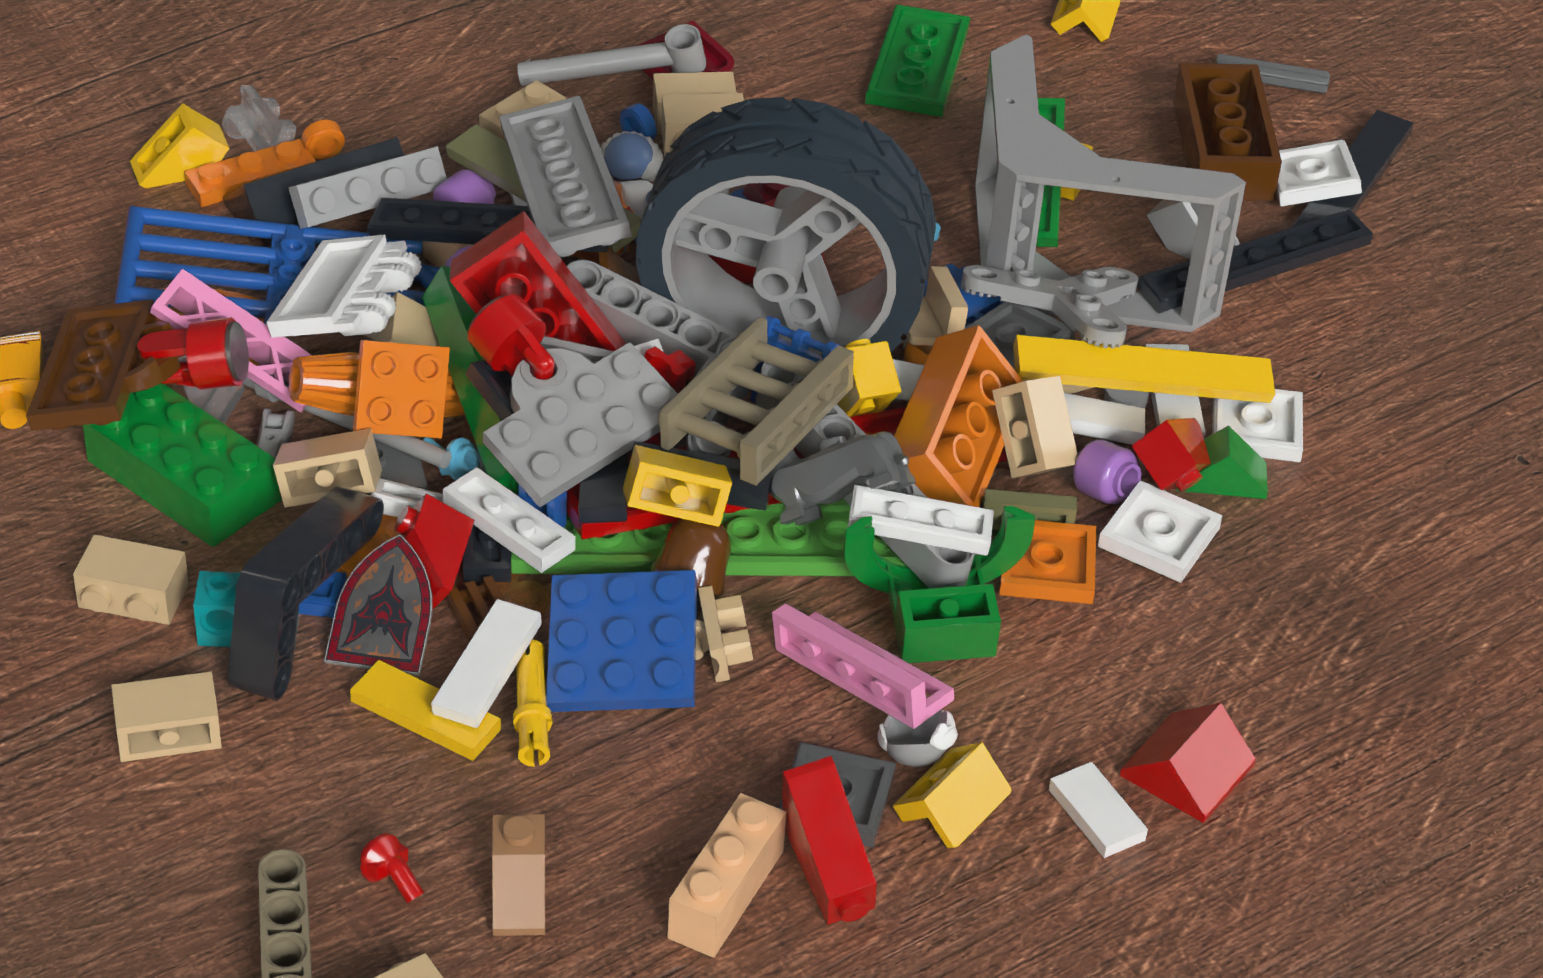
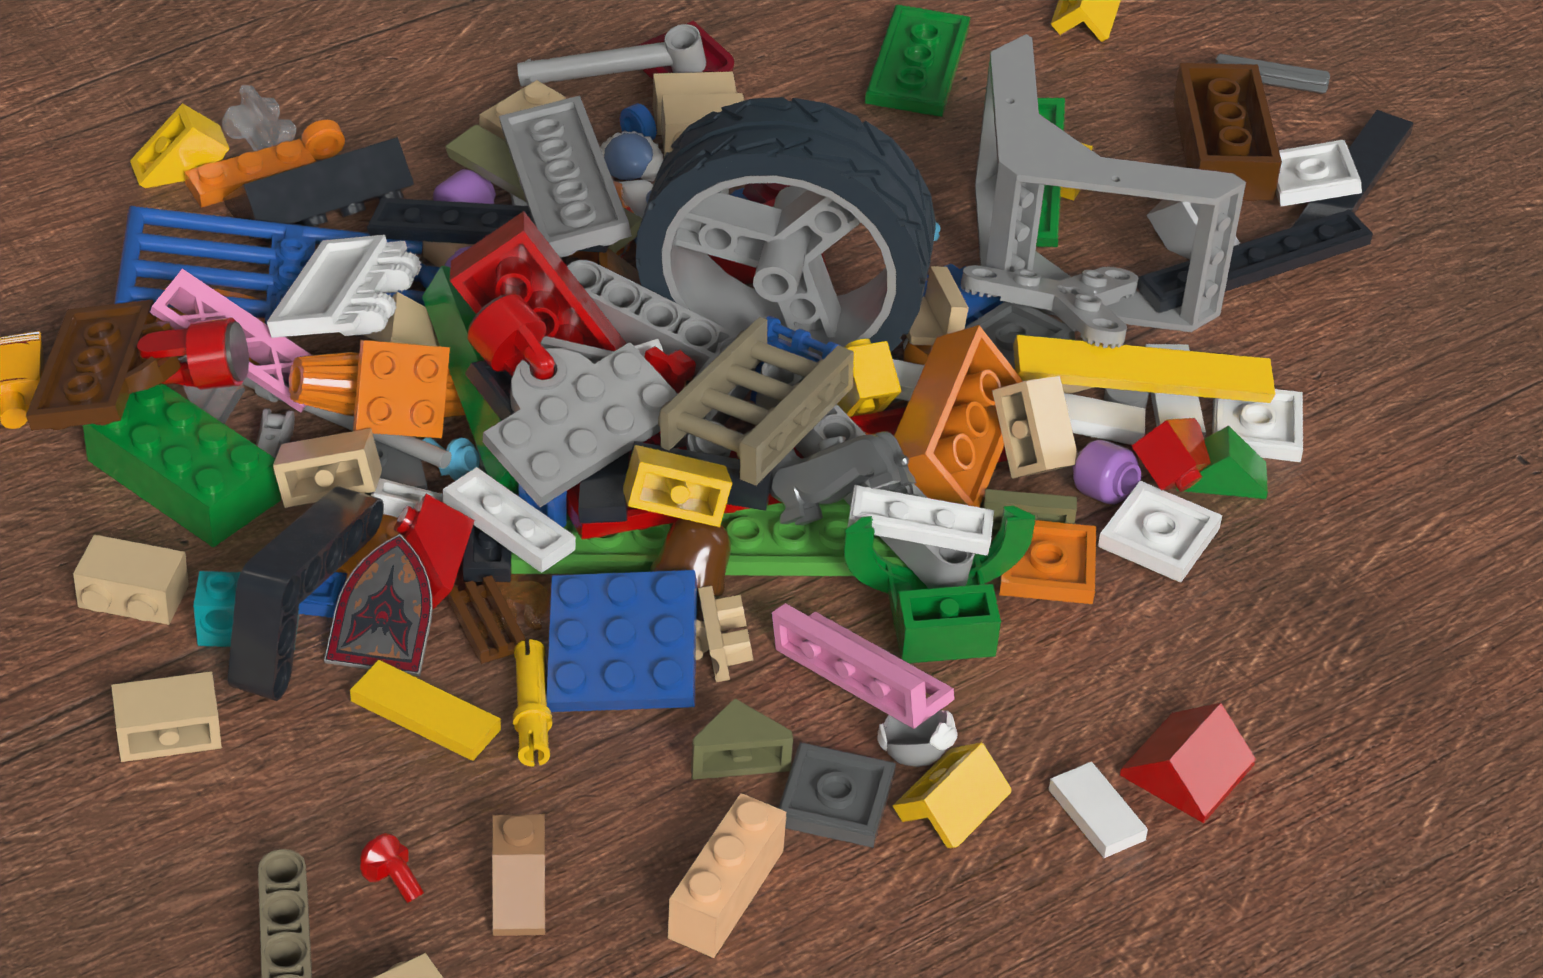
light grey plate [288,146,447,229] -> none
white tile [431,599,542,728] -> none
red slope [782,756,877,925] -> none
none -> olive slope [691,698,793,780]

